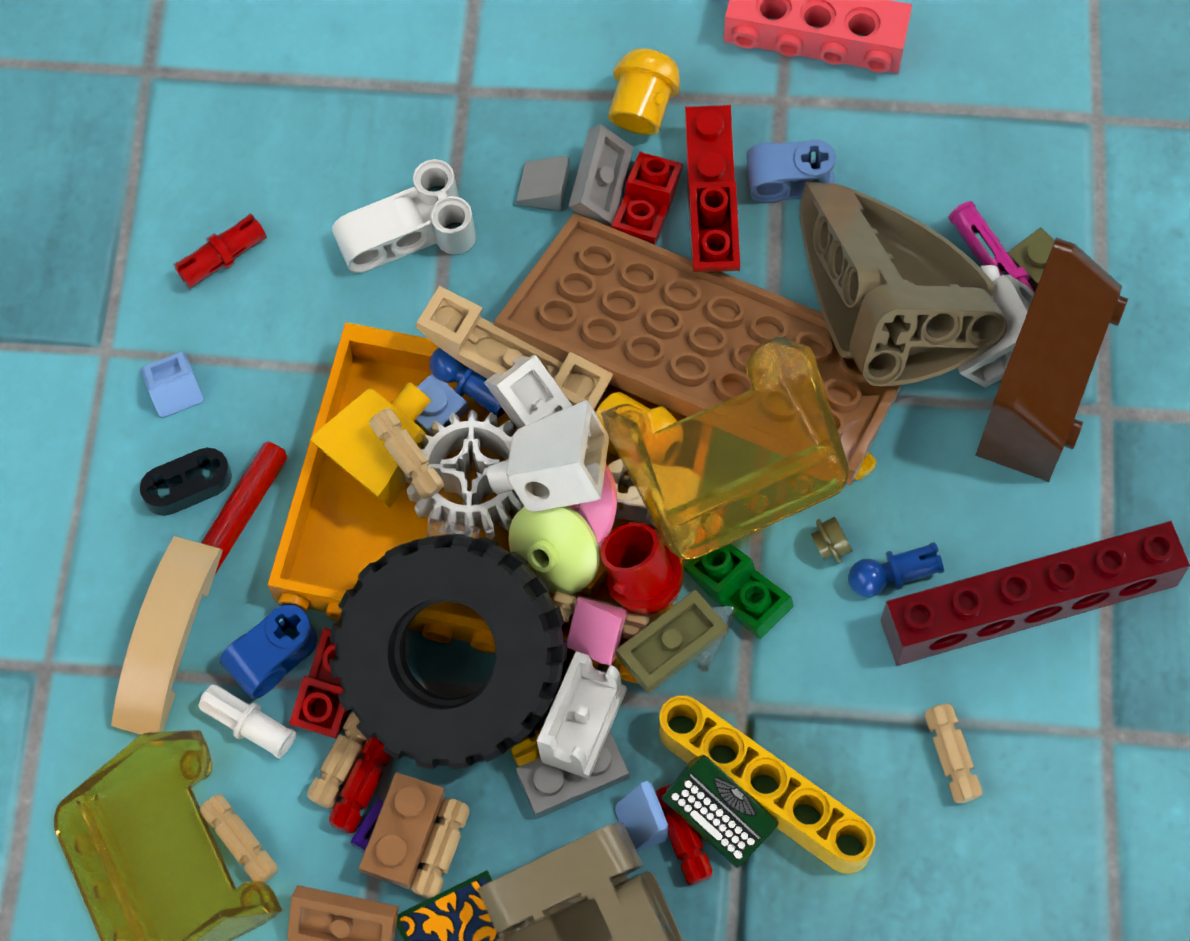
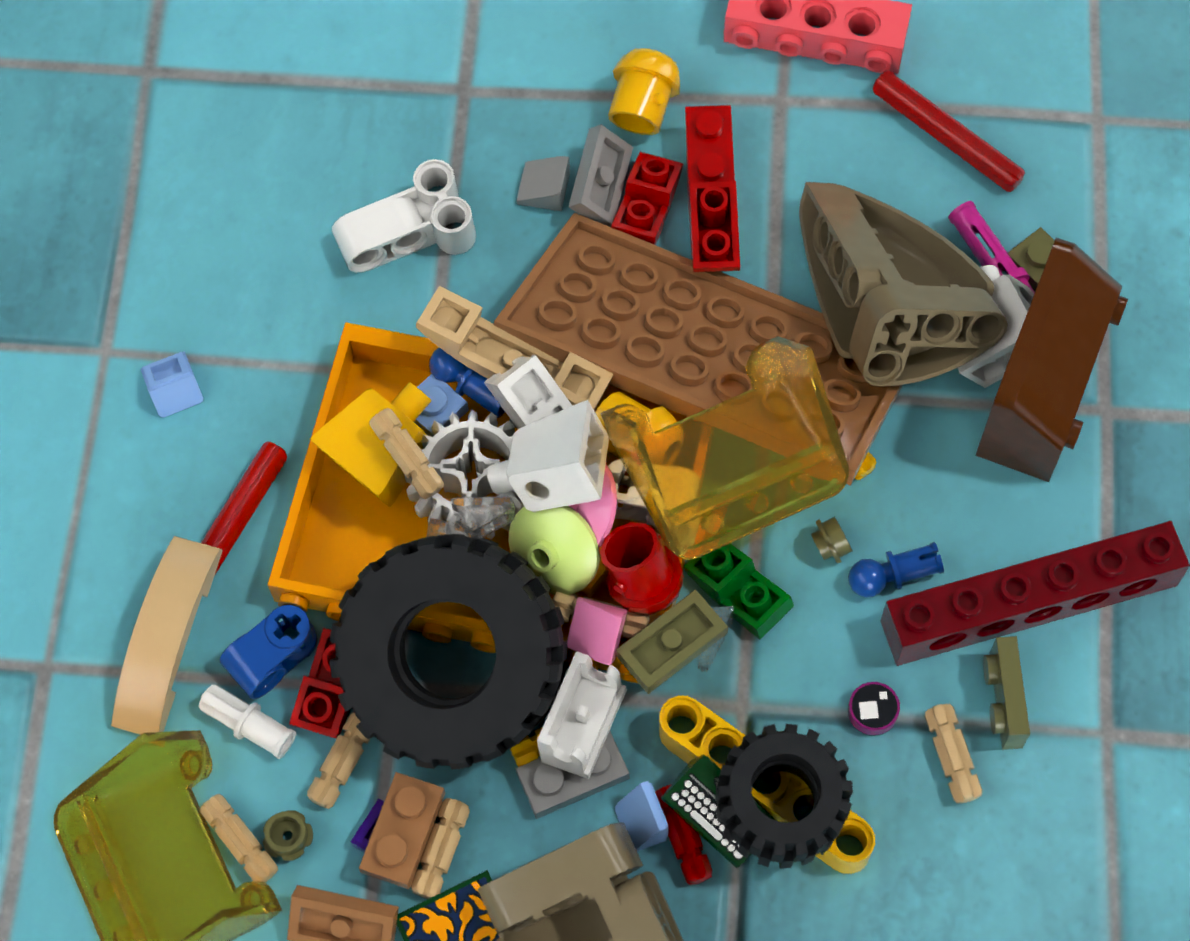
black beam [139,447,232,516] -> none
red pin [173,213,267,289] -> none
red axle [329,737,391,834] -> none
medium blue piece [746,139,836,203] -> none
none -> olive plate [263,810,313,861]
none -> clear slope [451,497,515,539]
none -> black tyre [715,724,853,868]
none -> tile [848,682,900,735]
none -> red axle [873,71,1025,192]
none -> olive plate [983,636,1030,750]

